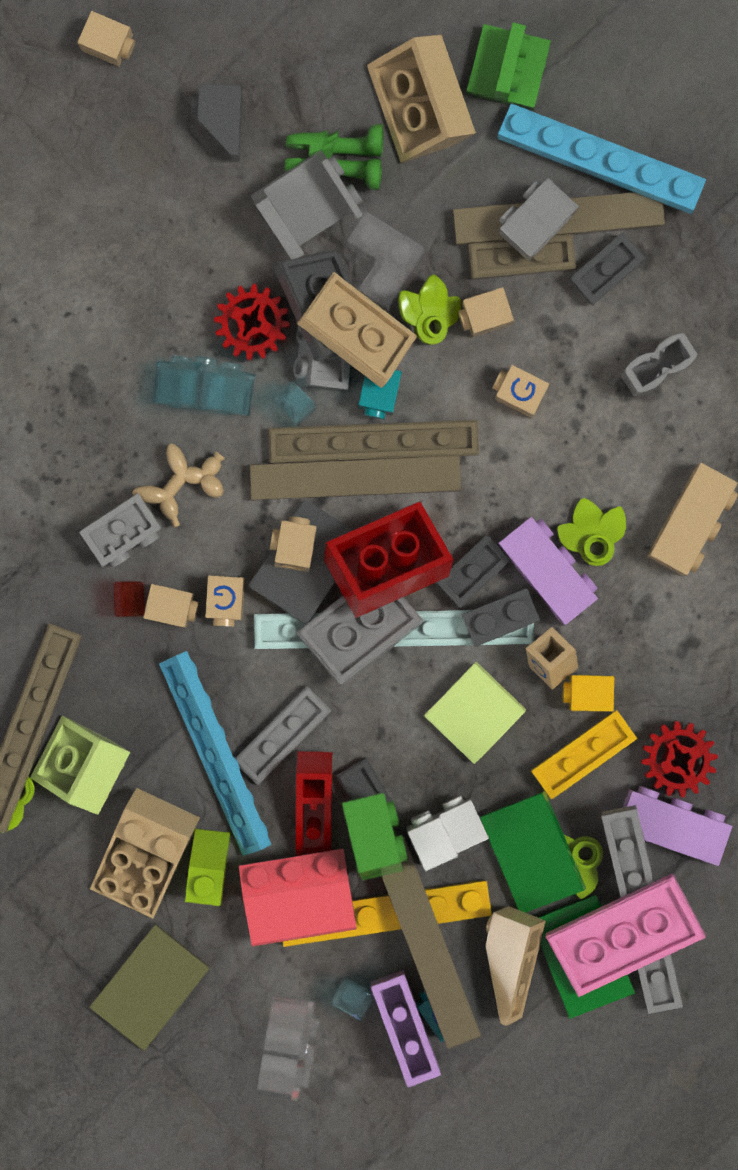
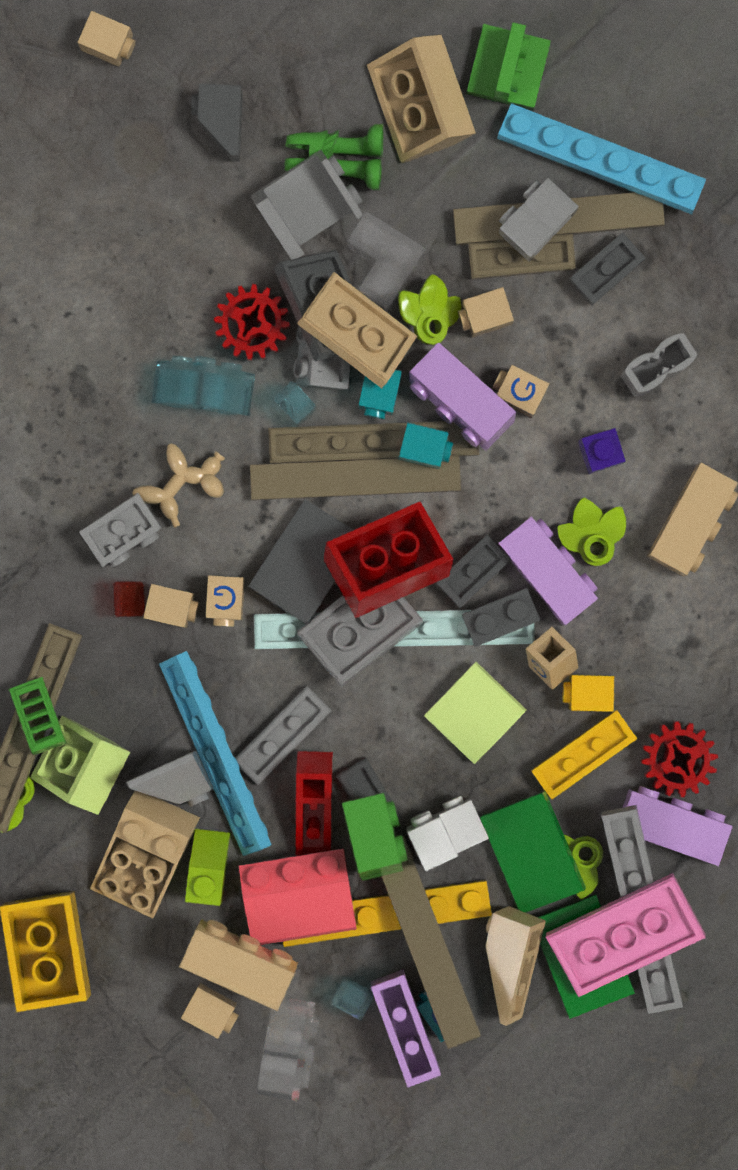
olive tile [89,924,210,1051] -> none
tan brick [270,517,317,572] -> none
none -> yellow brick [0,891,91,1012]
none -> bright green slope [9,677,67,755]
none -> light grey slope [127,750,213,807]
none -> tan slope [180,919,298,1011]
none -> tan brick [181,983,239,1039]
none -> teal brick [399,422,453,469]
none -> lavender brick [409,342,516,451]
none -> dark purple brick [578,428,626,474]

